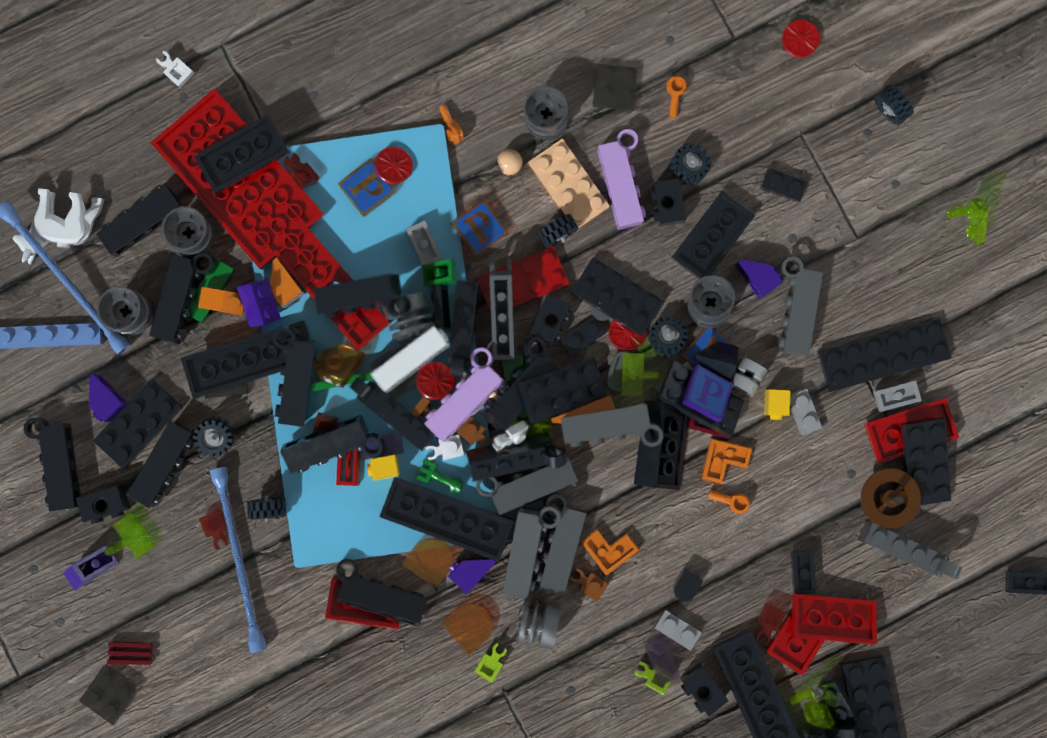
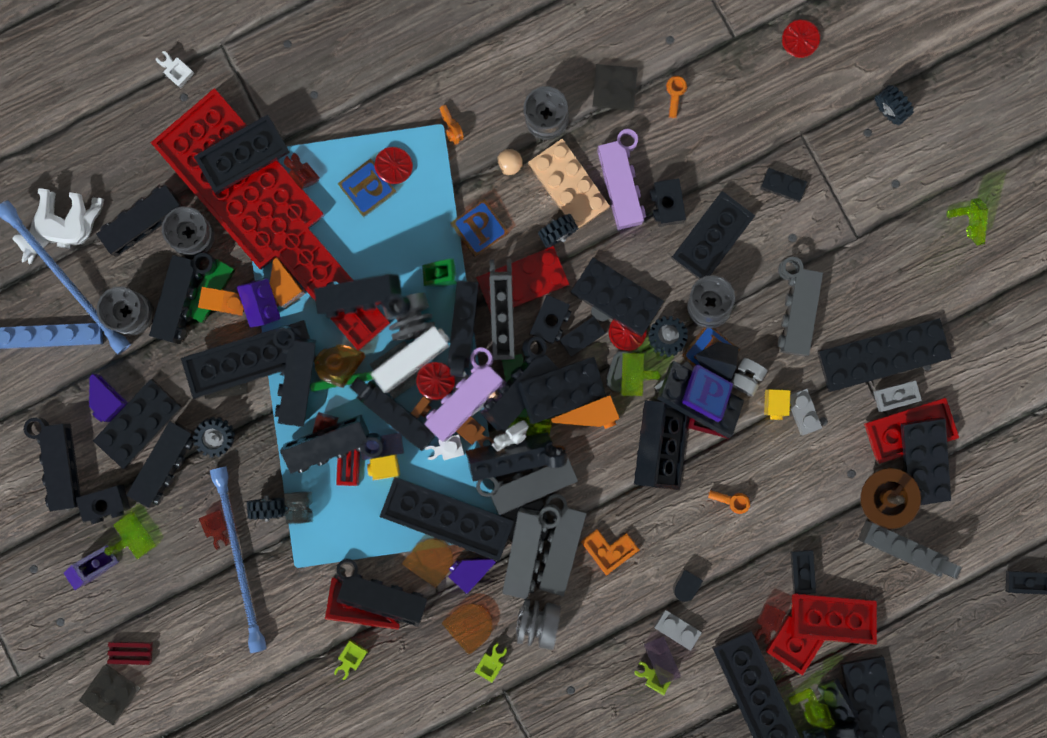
light grey plate [406,221,443,265] -> none
green hinge [415,458,464,493] -> none
black plate [431,285,451,329] -> none
dark grey hinge [561,404,663,447] -> none
dark orange plate [570,568,609,602] -> none
black wheel [670,143,711,185] -> none
black brick [680,663,729,717] -> none
orange tile [701,438,752,484] -> none
dark purple slope [735,260,783,299] -> none
none -> clear smoke wheel [284,491,313,524]
none -> lime plate [334,639,368,680]

